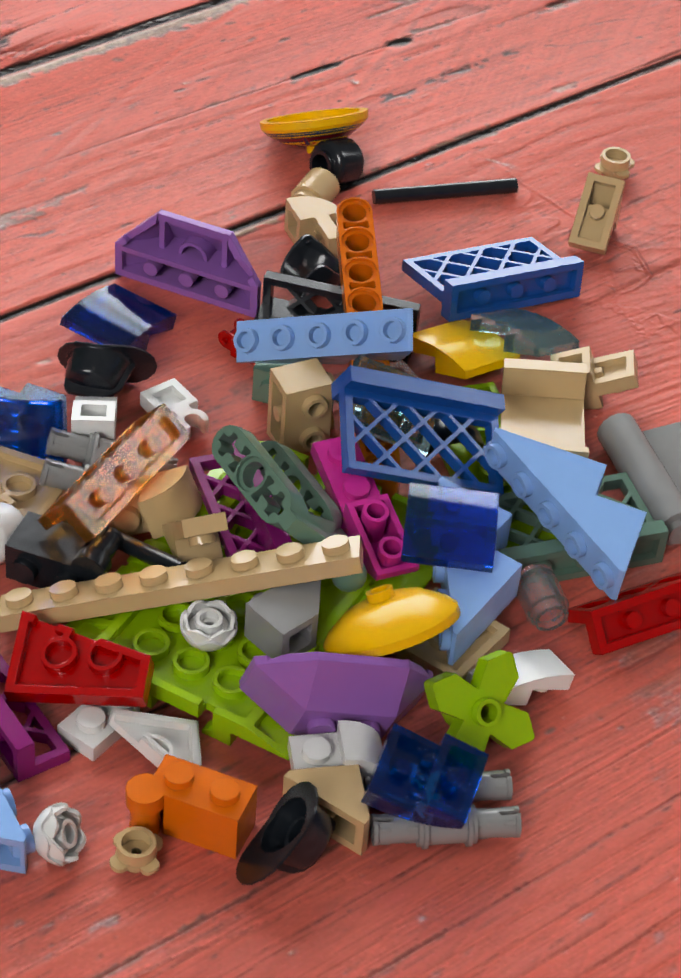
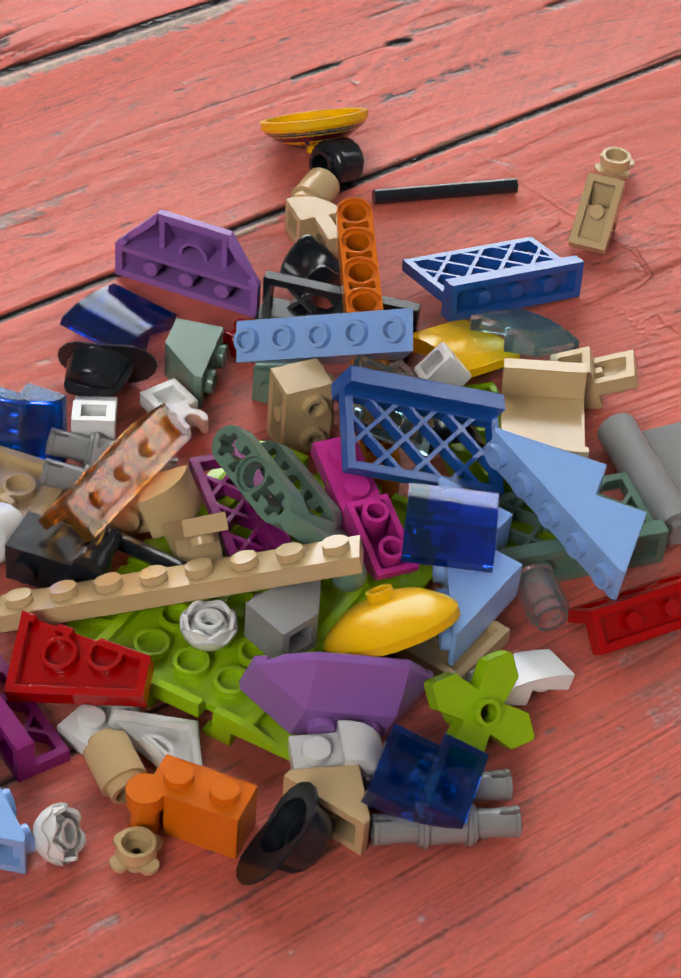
none -> tan brick [83,728,147,804]
none -> sand green slope [165,318,229,409]
none -> white slope [414,342,471,386]

